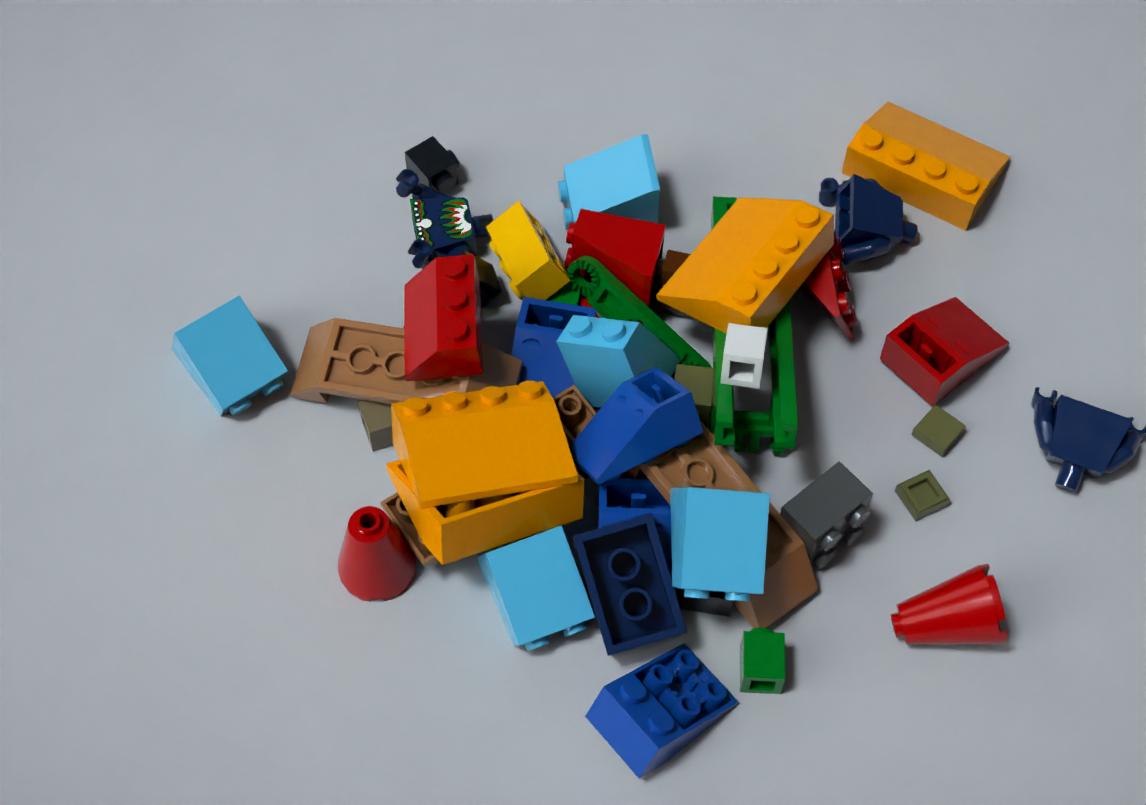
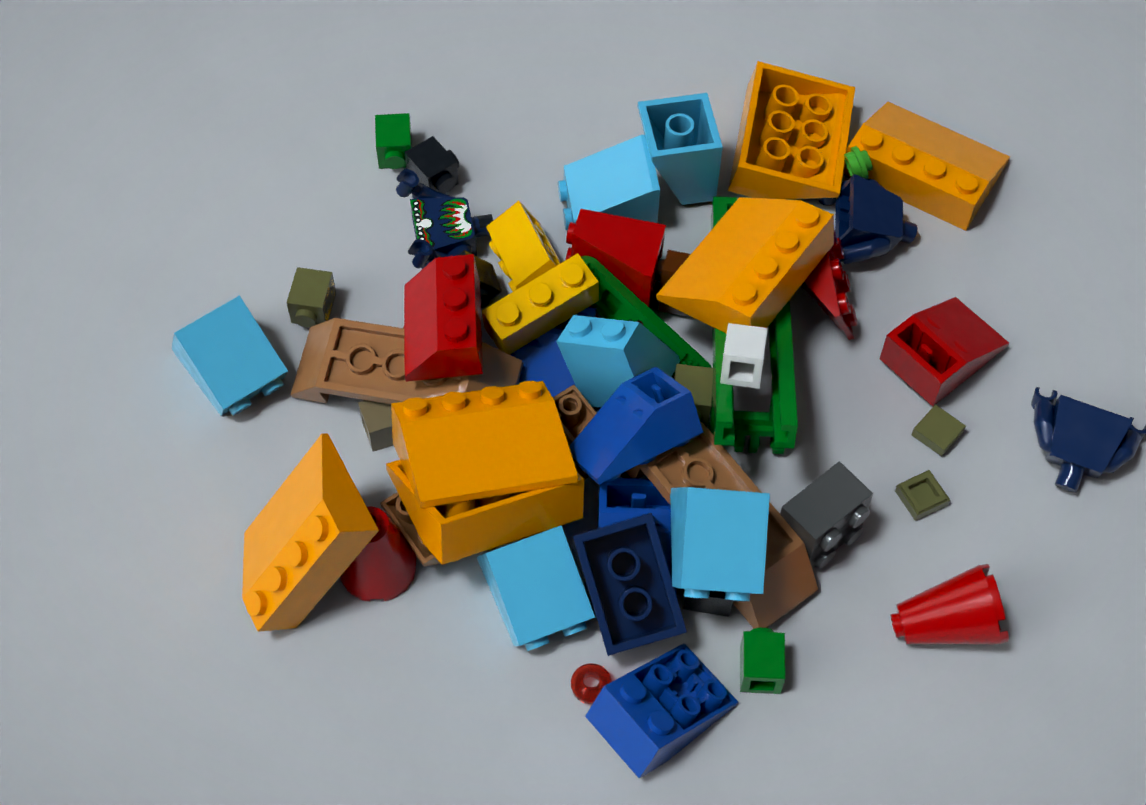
none -> light orange slope [242,433,379,632]
none -> olive brick [286,267,336,328]
none -> green brick [375,113,412,169]
none -> yellow brick [482,253,599,355]
none -> clear red plate [571,663,612,704]
none -> medium azure slope [637,93,723,205]
none -> light orange slope [728,61,855,199]
none -> bright green plate [844,146,873,179]

